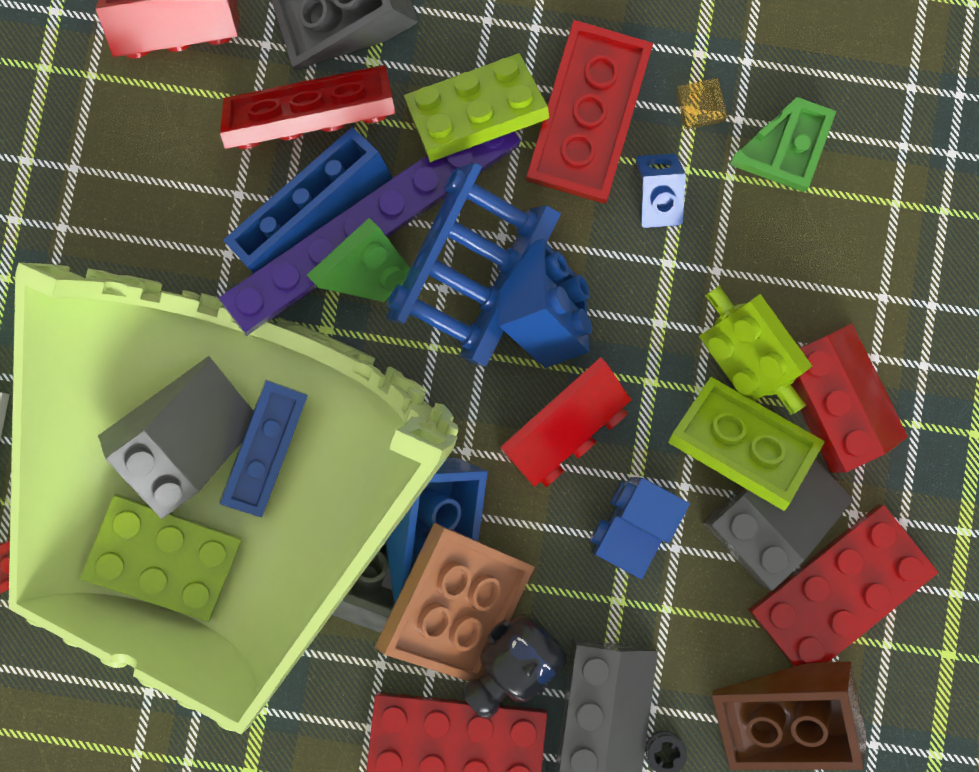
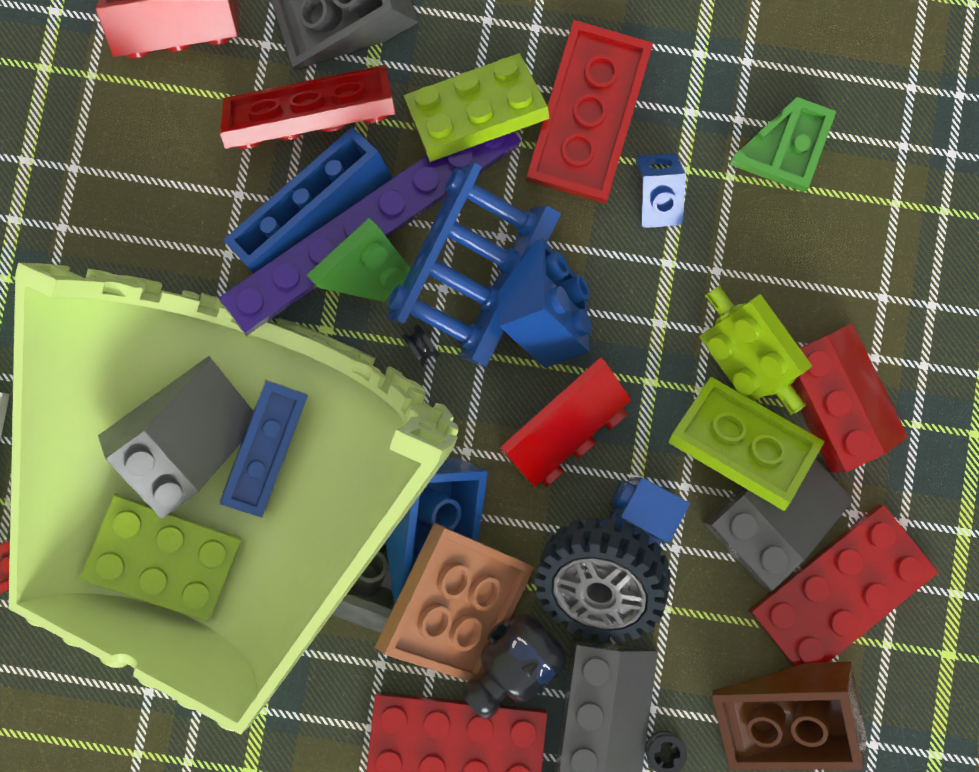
clear yellow tile [675,78,727,130] -> none
none -> black bush [401,324,440,367]
none -> wheel [535,517,671,643]

